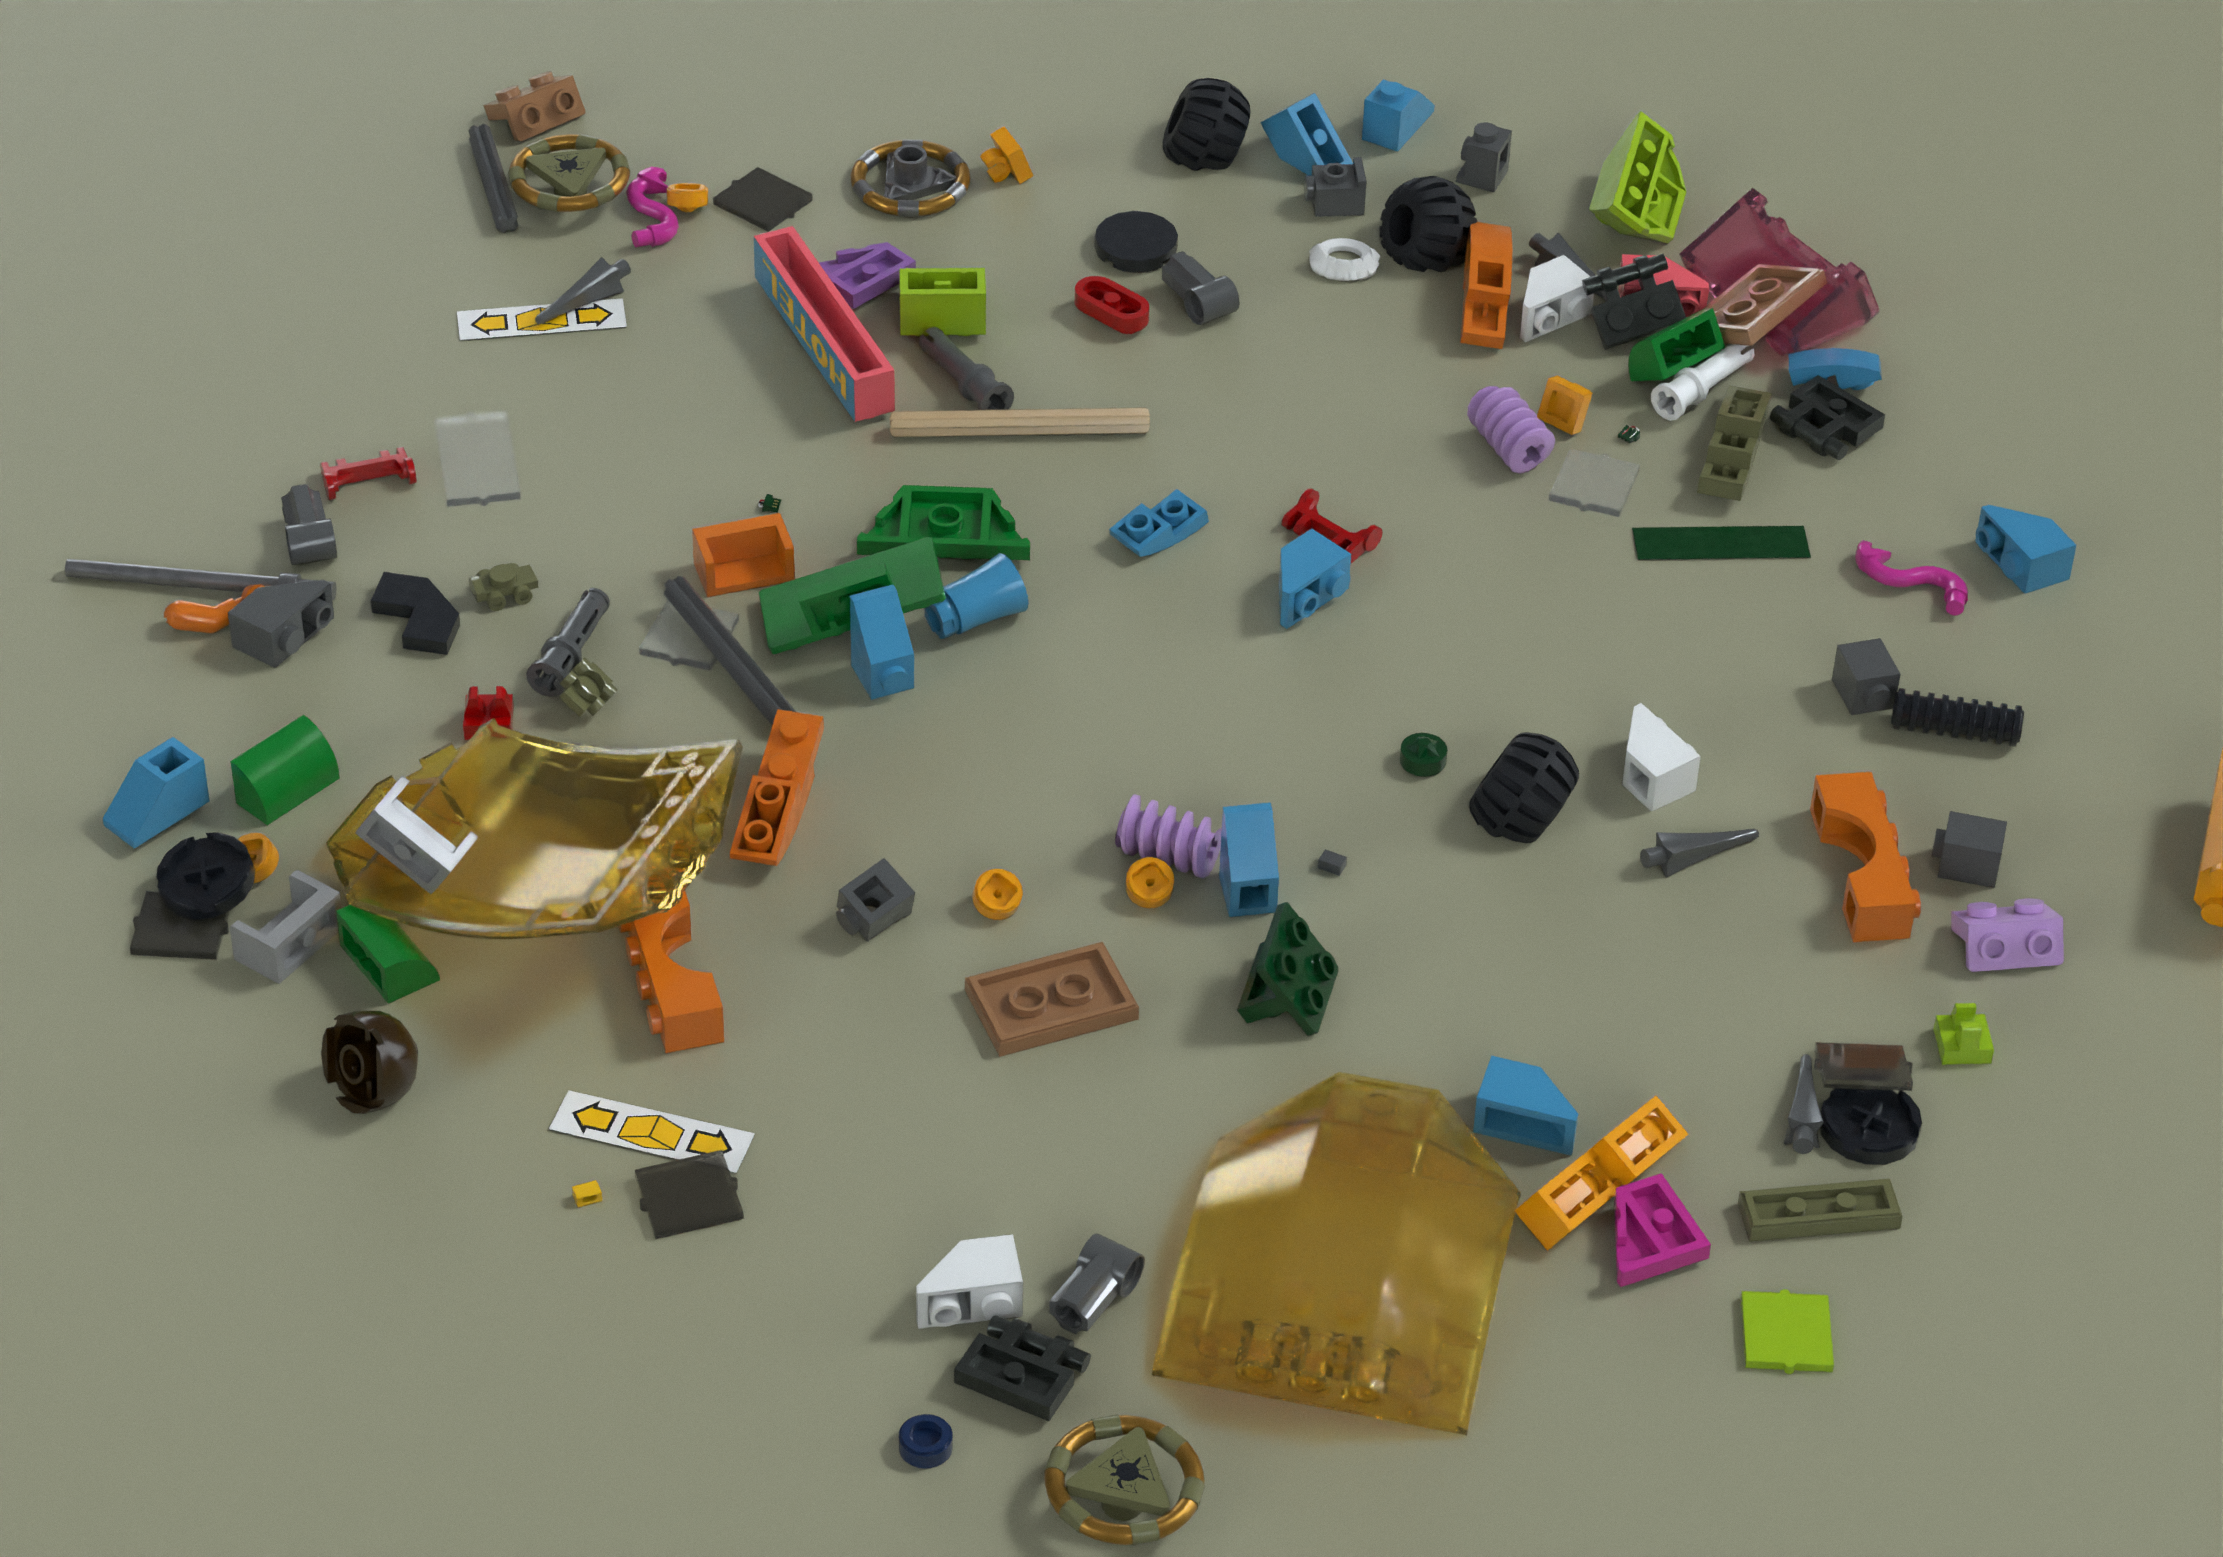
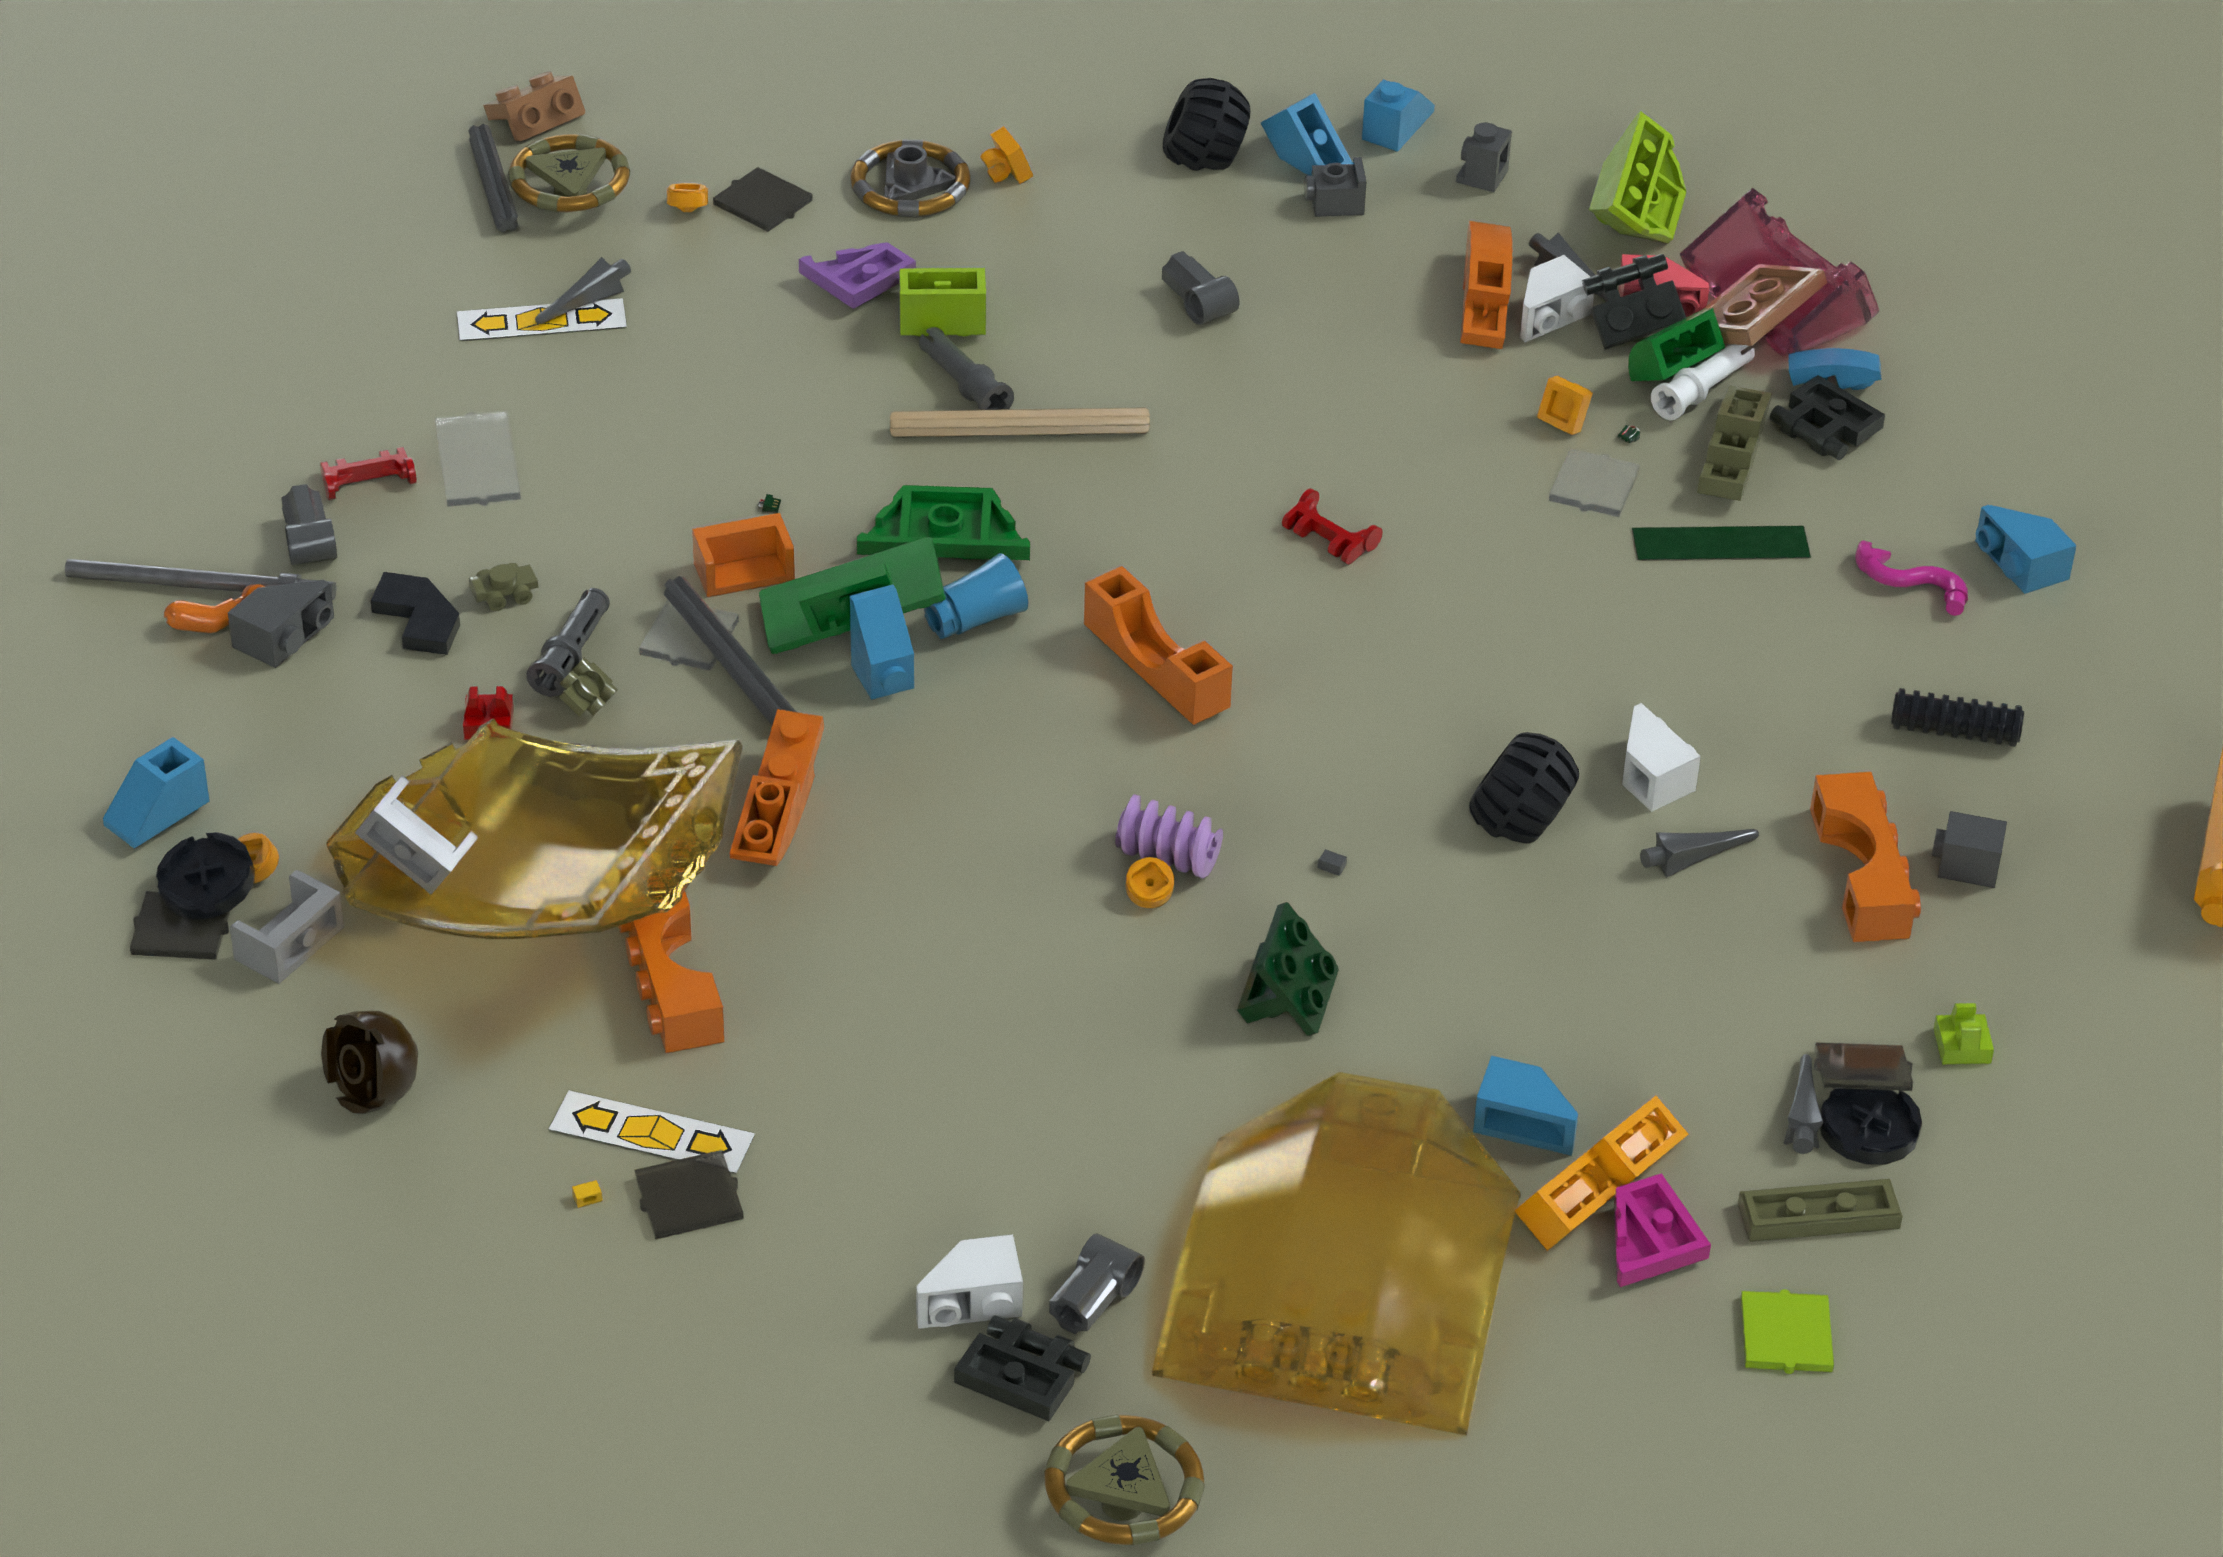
green brick [230,714,340,826] -> none
green brick [336,902,440,1004] -> none
dark pink animal [626,166,679,248] -> none
coral brick [753,226,895,422] -> none
dark grey brick [836,858,915,941] -> none
dark blue tile [899,1414,953,1469] -> none
medium nougat tile [965,942,1139,1057] -> none
light orange tile [972,869,1023,920] -> none
red plate [1074,276,1149,334] -> none
black tile [1095,211,1178,273] -> none
dark azure slope [1109,489,1209,557] -> none
dark azure slope [1219,802,1279,917] -> none
dark azure slope [1279,529,1351,629] -> none
white piece [1309,238,1380,281] -> none
black wheel [1379,176,1477,272] -> none
dark green tile [1400,733,1448,777] -> none
lavender piece [1467,386,1555,474] -> none
dark grey brick [1832,638,1901,715] -> none
lavender bracket [1951,898,2064,972] -> none
none -> orange arch [1084,566,1233,725]

